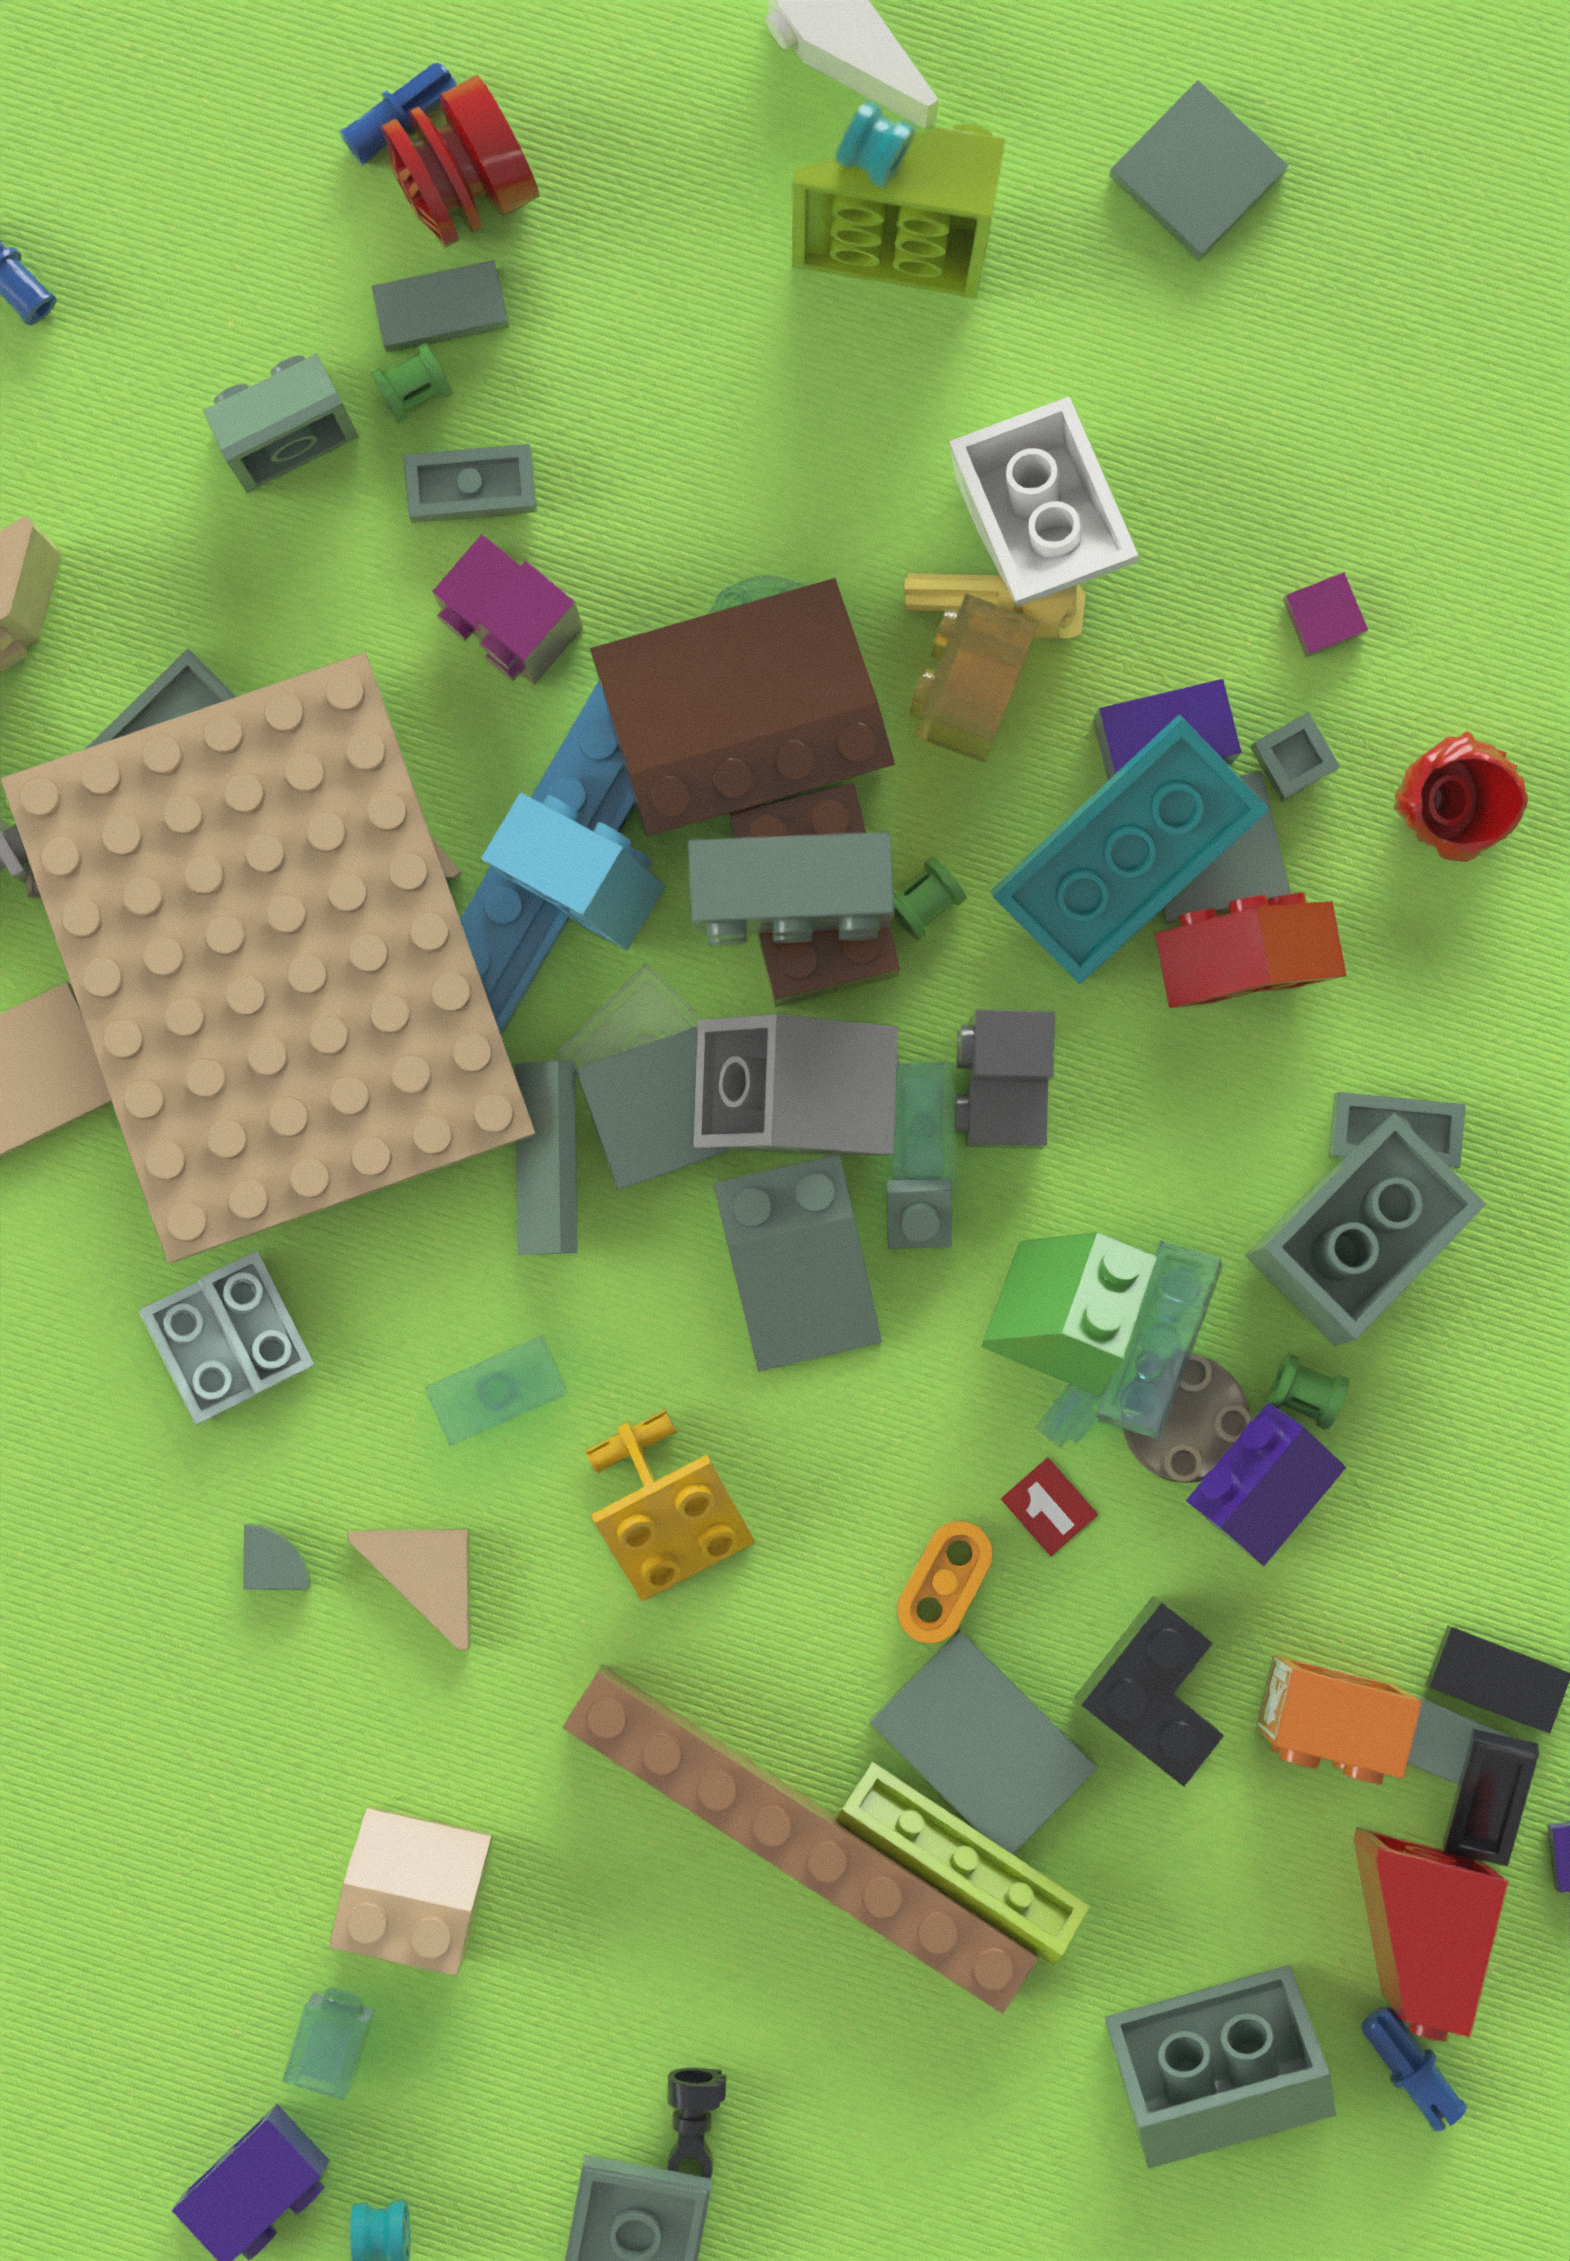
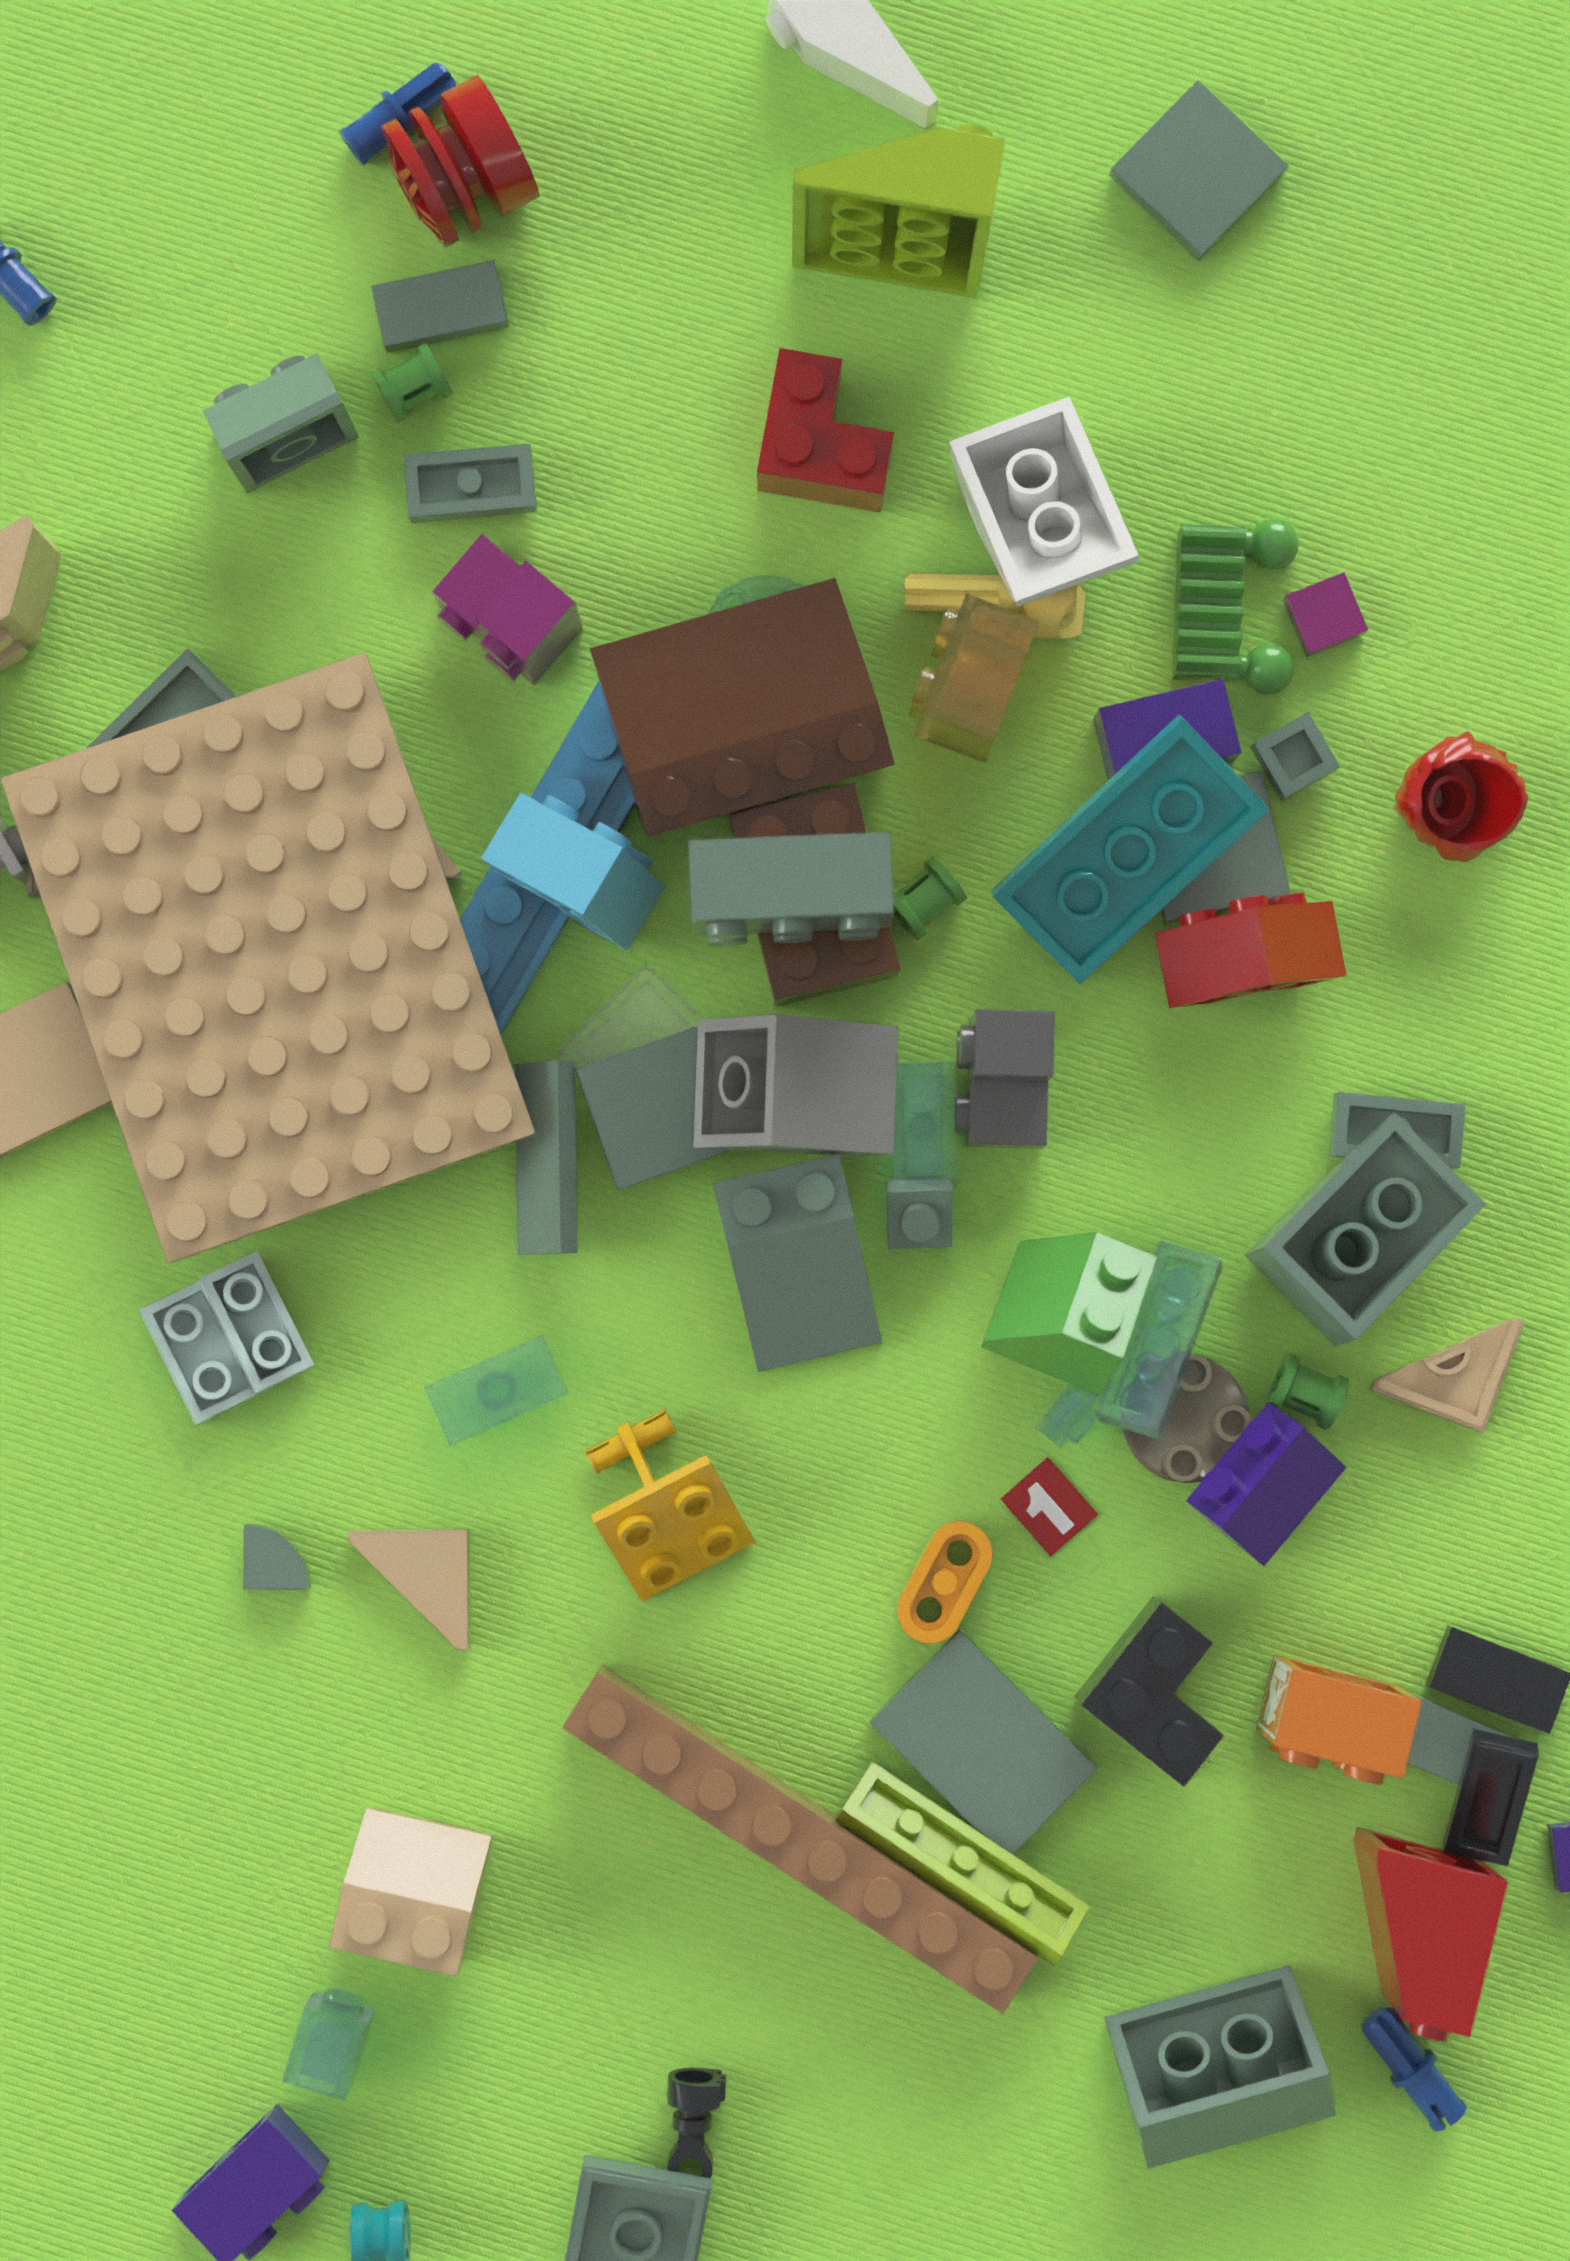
teal wheel [835,101,916,189] -> none
none -> red brick [757,348,894,513]
none -> bright green gear [1172,519,1299,694]
none -> tan tile [1369,1319,1524,1433]

